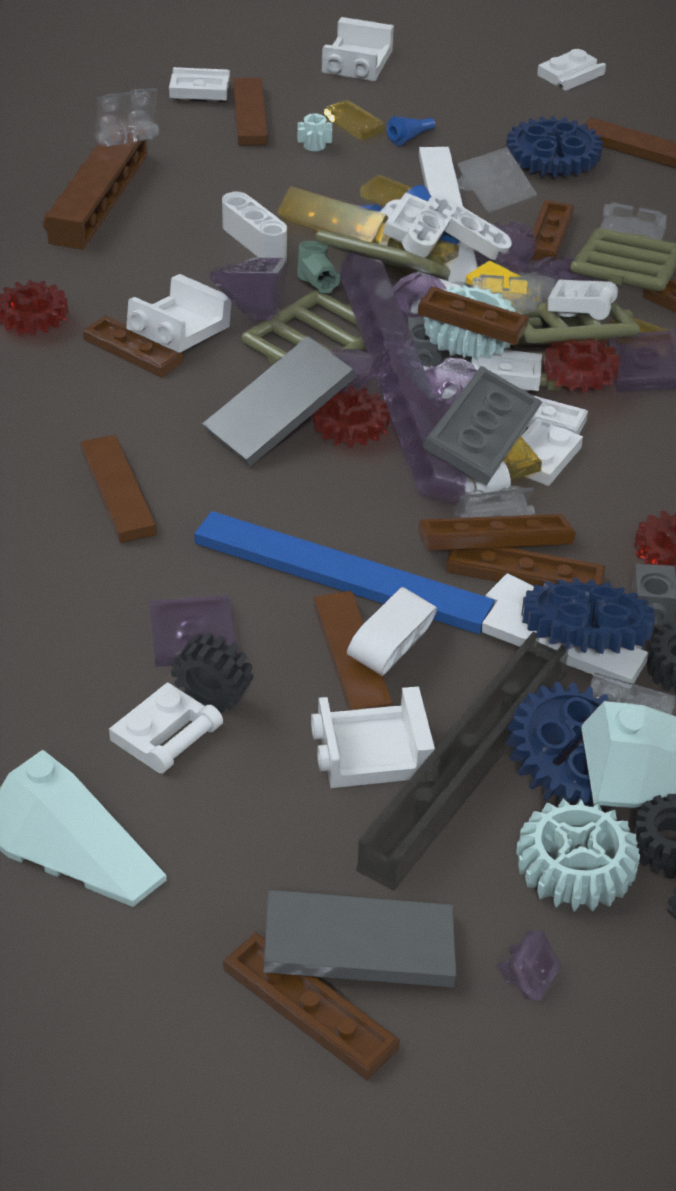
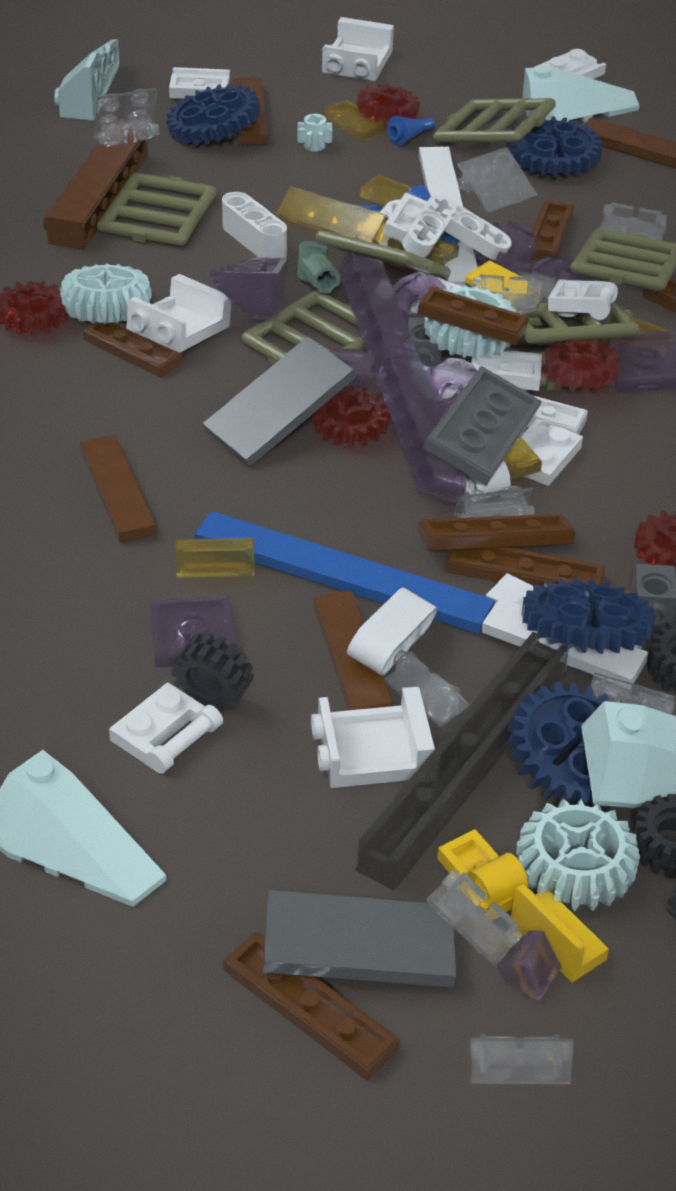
none -> light aqua wedge [54,39,120,120]
none -> light aqua gear [60,263,151,324]
none -> olive bar [97,172,217,246]
none -> dark blue gear [166,83,261,146]
none -> clear yellow tile [175,538,254,578]
none -> clear red gear [356,83,420,125]
none -> clear hinge [384,650,471,727]
none -> clear hinge [426,869,524,966]
none -> olive bar [433,98,556,143]
none -> yellow plate [437,829,528,921]
none -> clear hinge [470,1033,574,1084]
none -> yellow panel [510,884,609,983]
none -> light aqua wedge [522,65,639,122]

